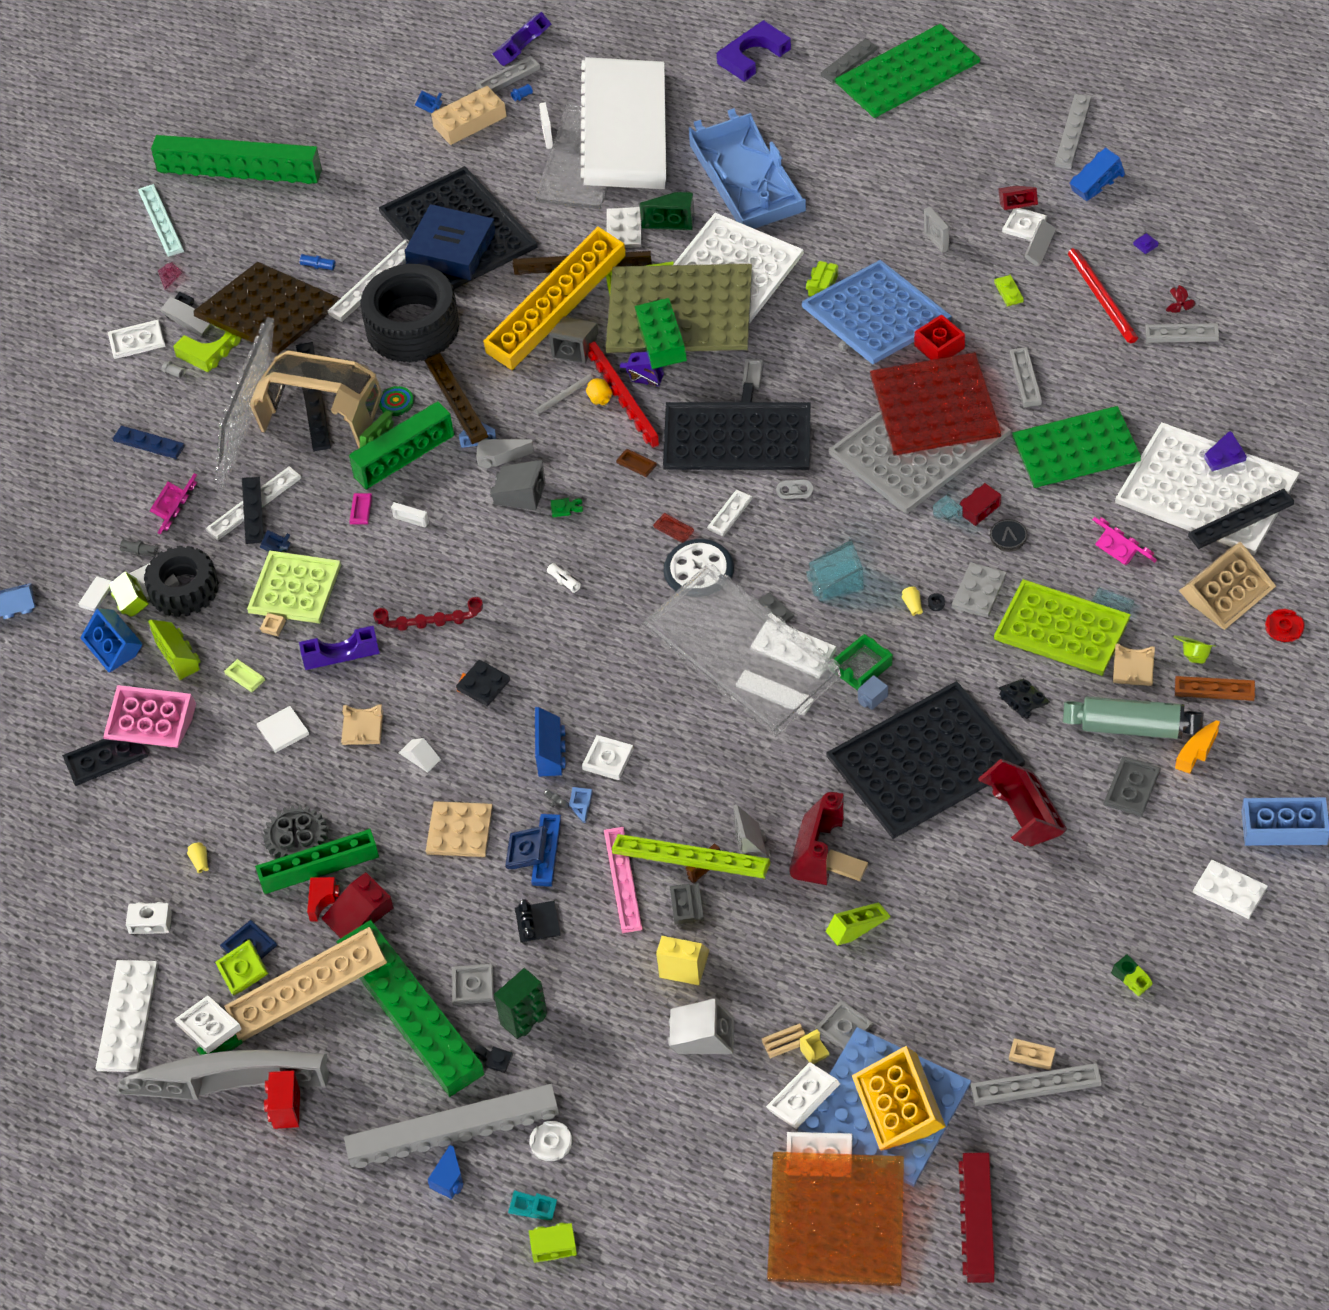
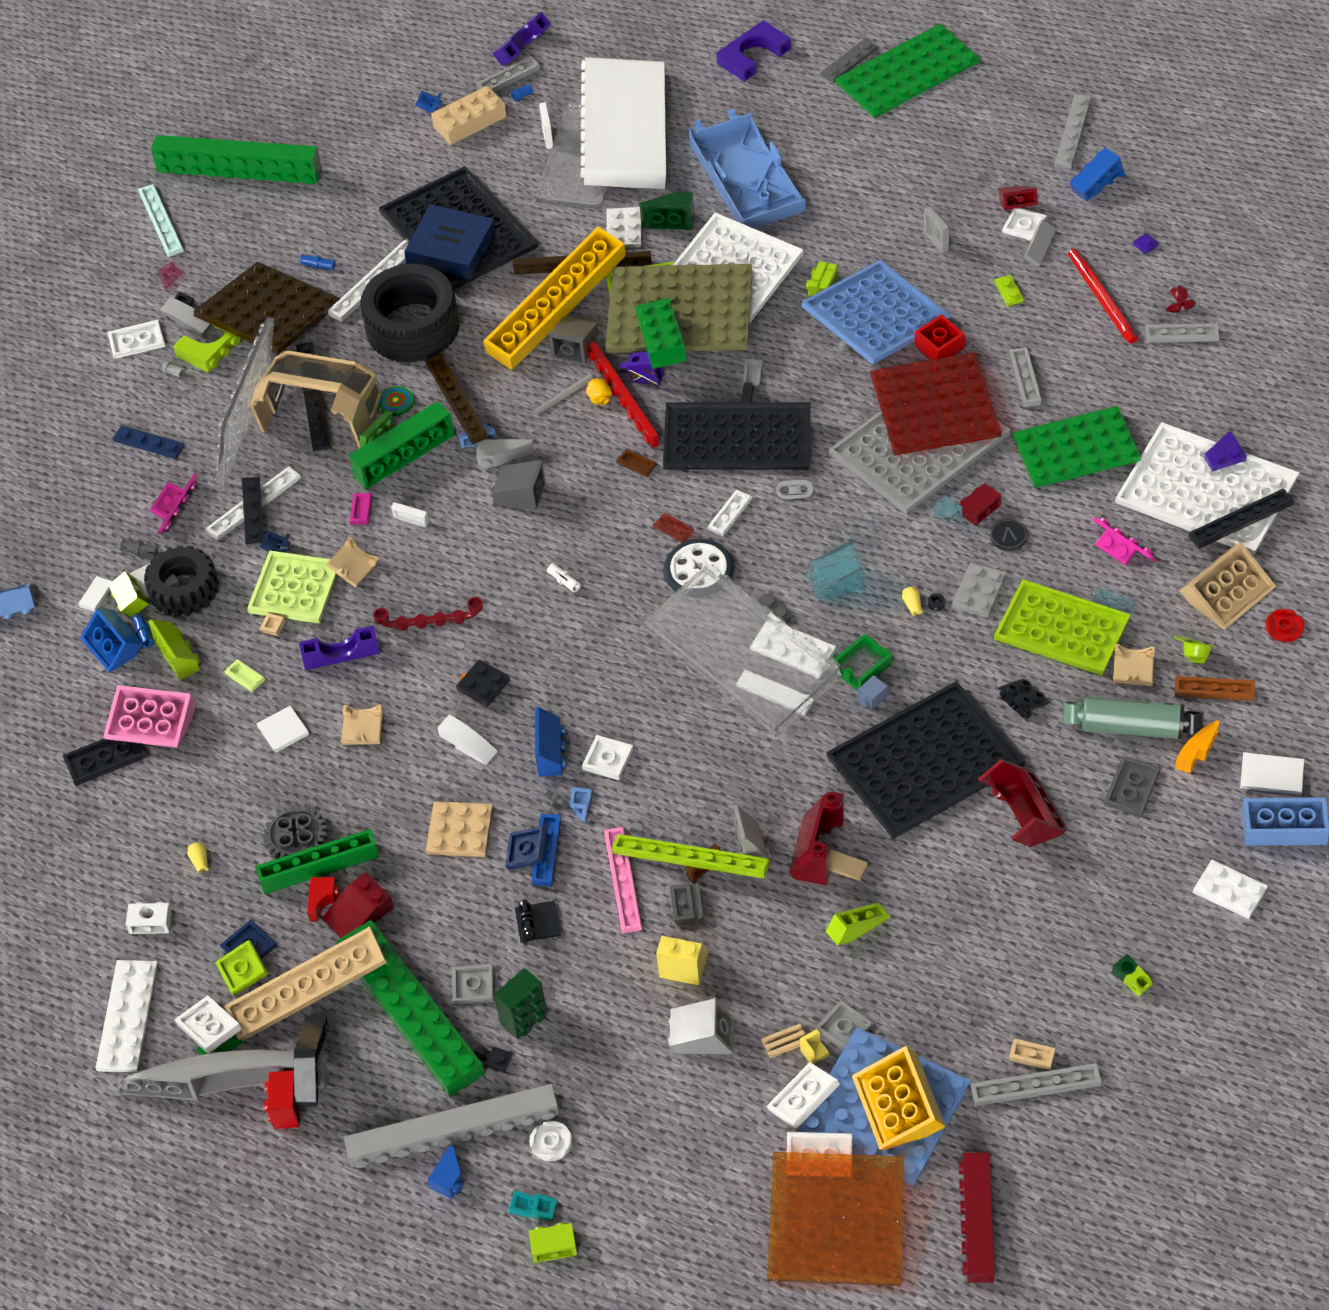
white slope [399,738,441,773] -> none
green plate [550,498,583,517] -> none
none -> blue pin [132,614,154,648]
none -> black beam [294,1016,327,1107]
none -> tan piece [326,536,380,588]
none -> white slope [438,714,498,765]
none -> white tile [1240,752,1304,795]

